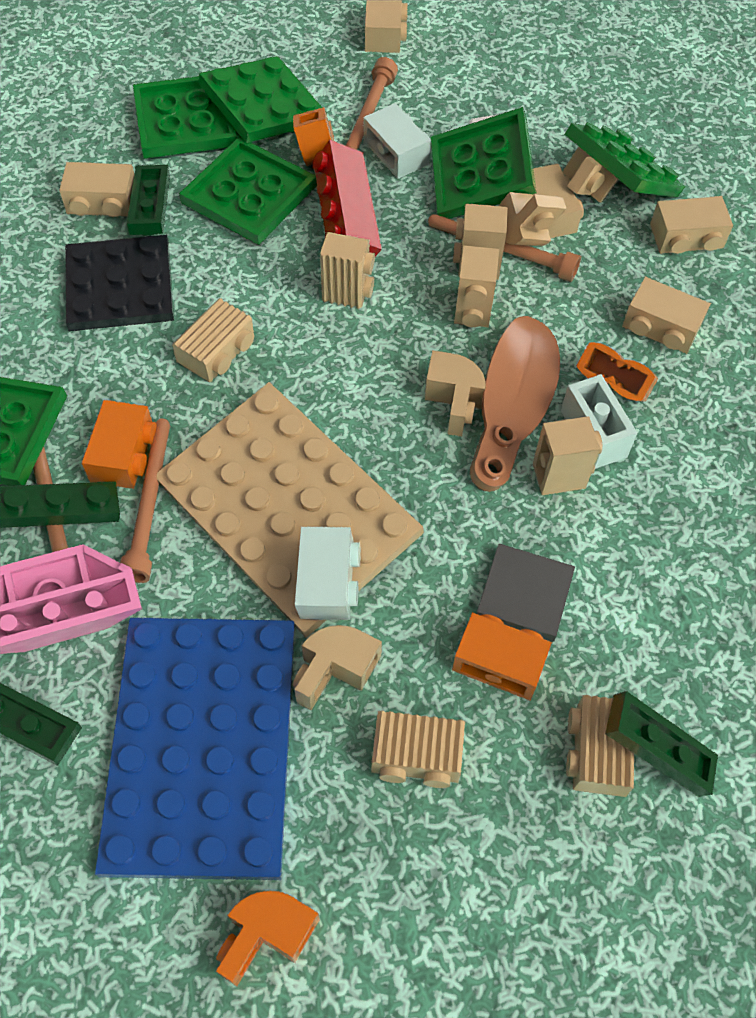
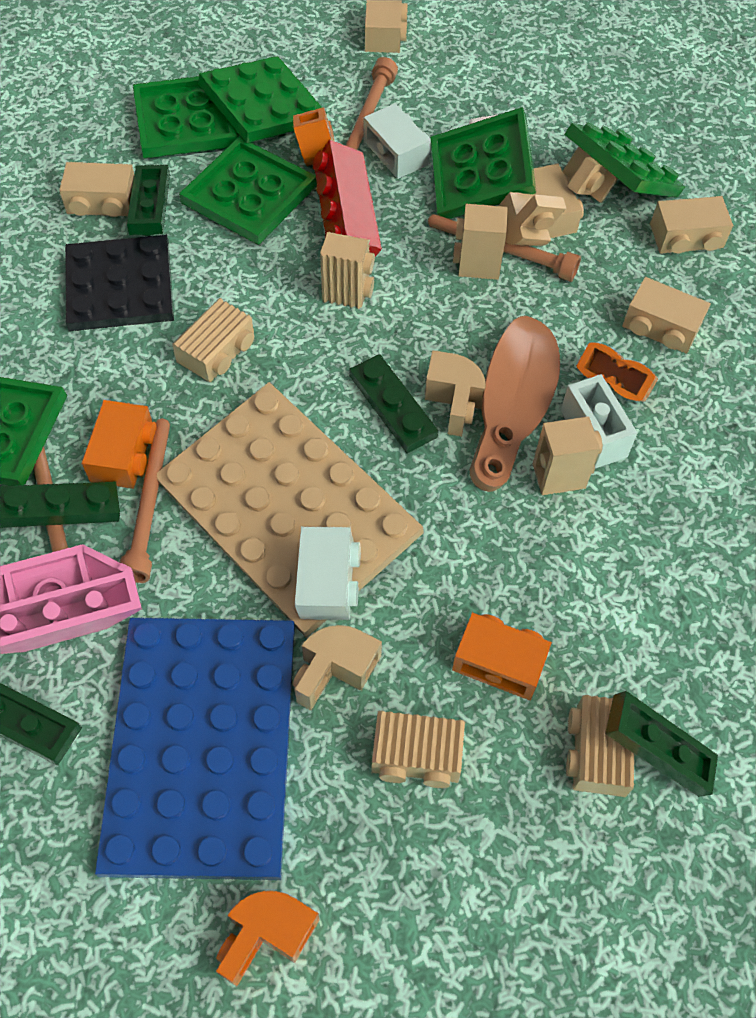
tan brick [454,245,499,328] -> none
dark grey tile [477,544,575,642] -> none
none -> dark green plate [349,354,439,454]

